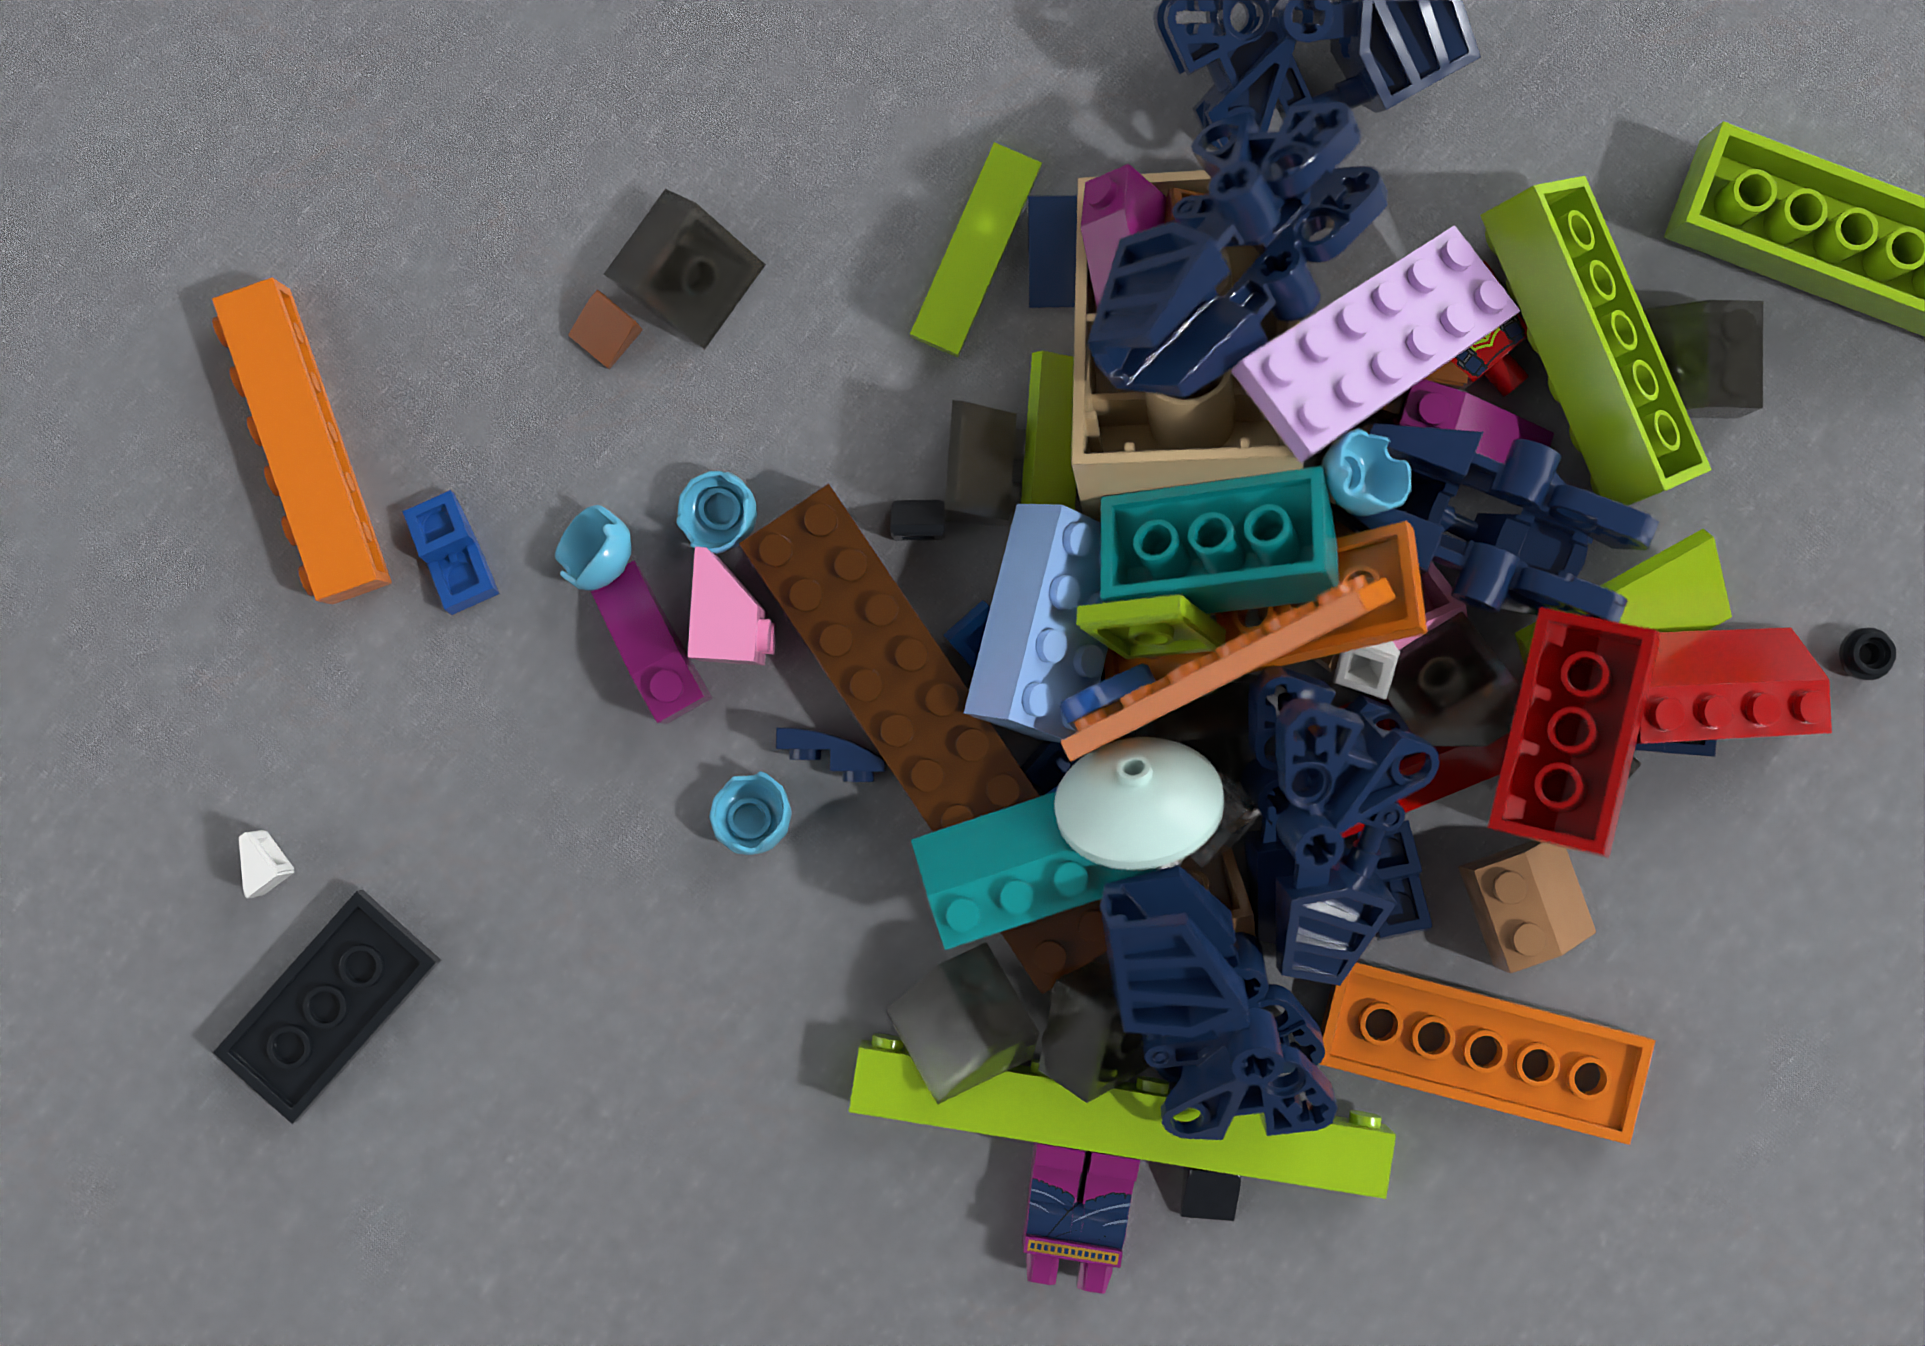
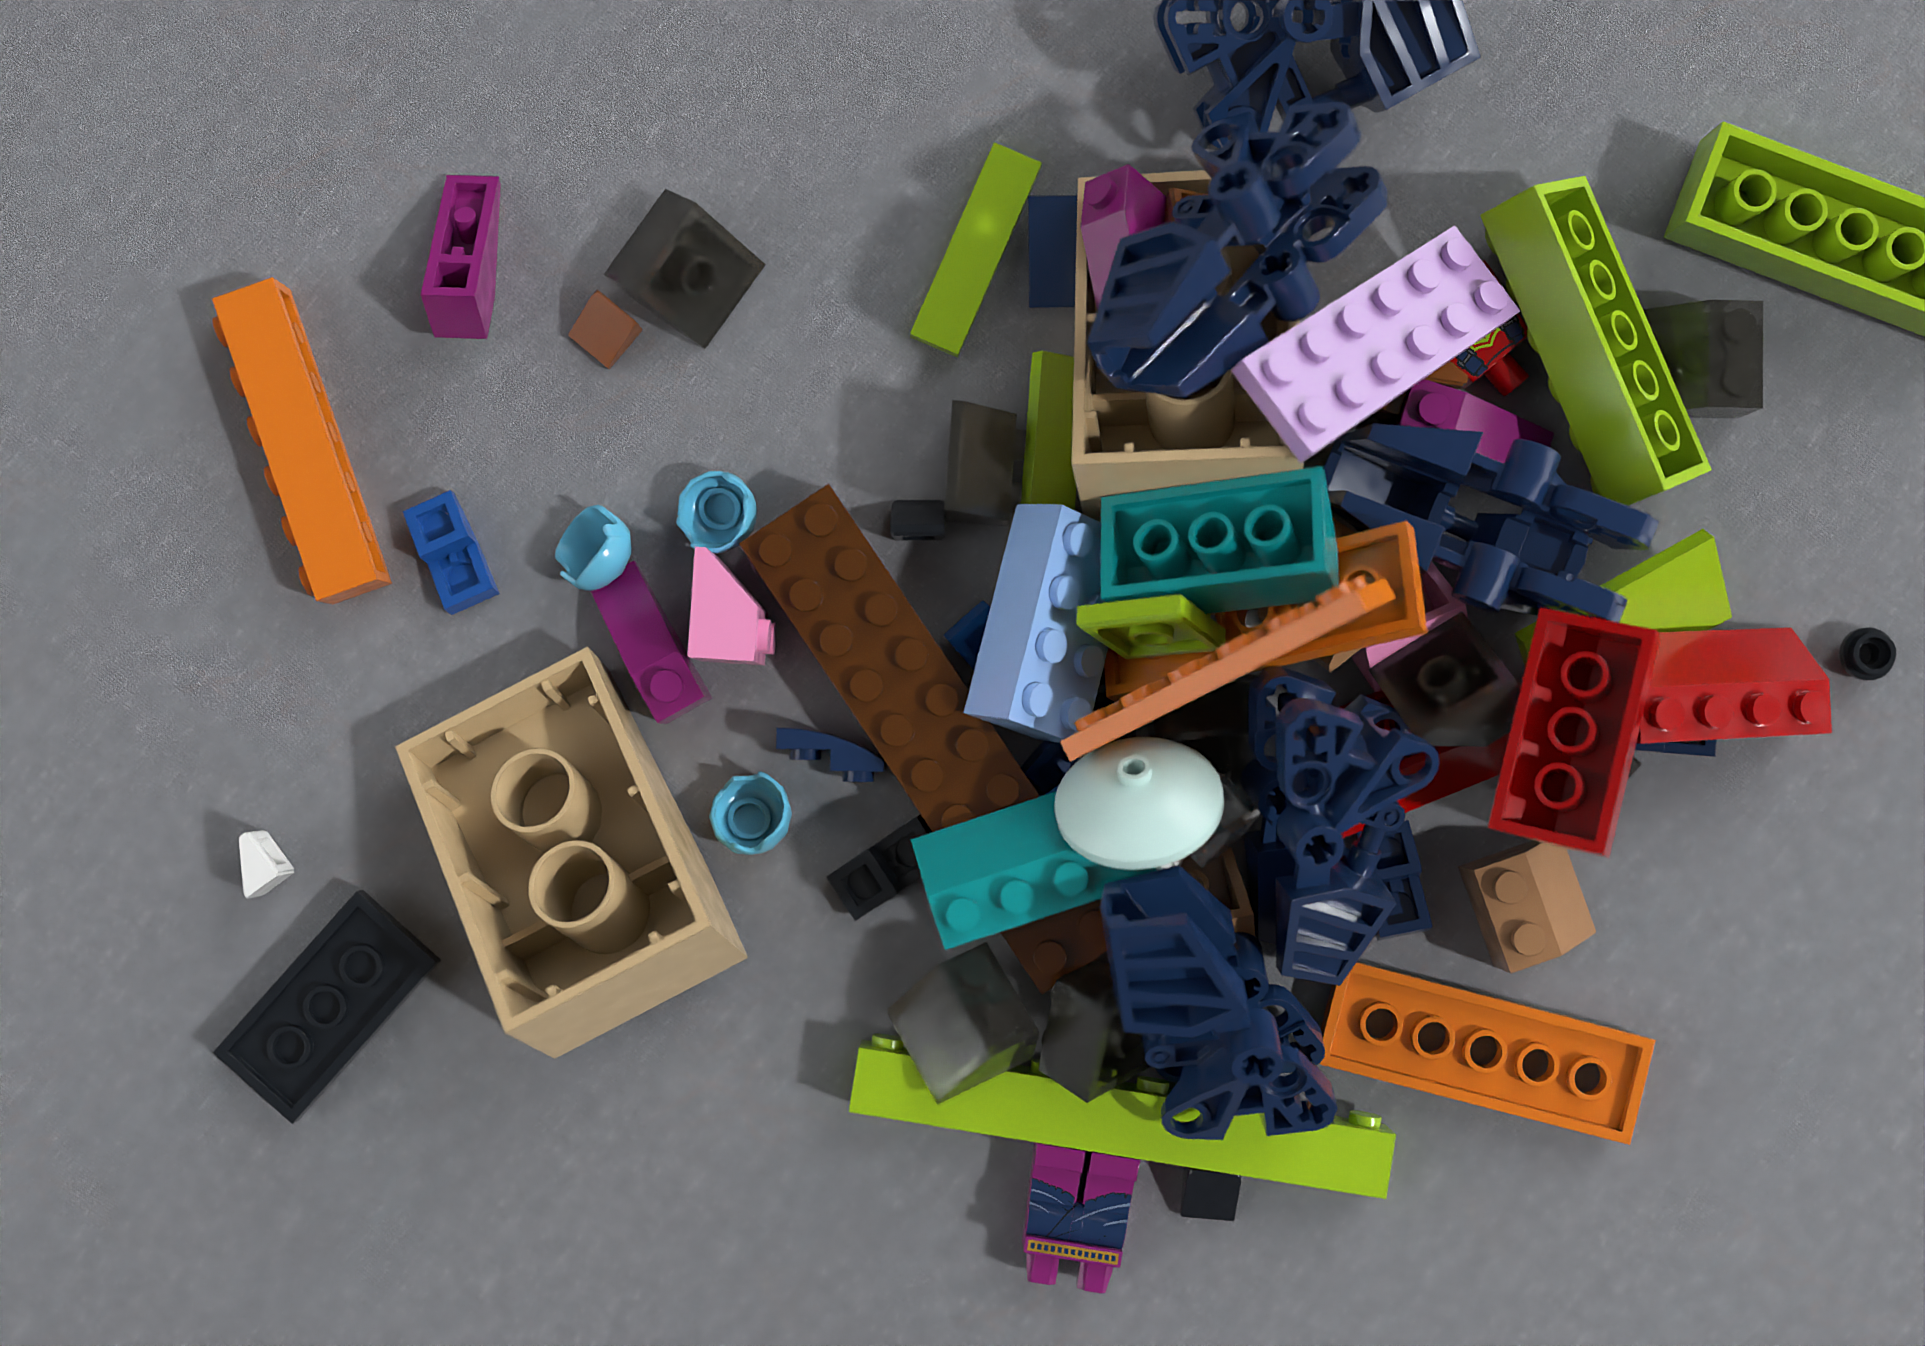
blue tile [1059,663,1156,724] -> none
medium azure hair [1322,429,1411,516] -> none
white slope [1333,641,1400,700] -> none
none -> tan slope [395,646,748,1059]
none -> magenta slope [420,175,501,339]
none -> black slope [826,814,932,921]

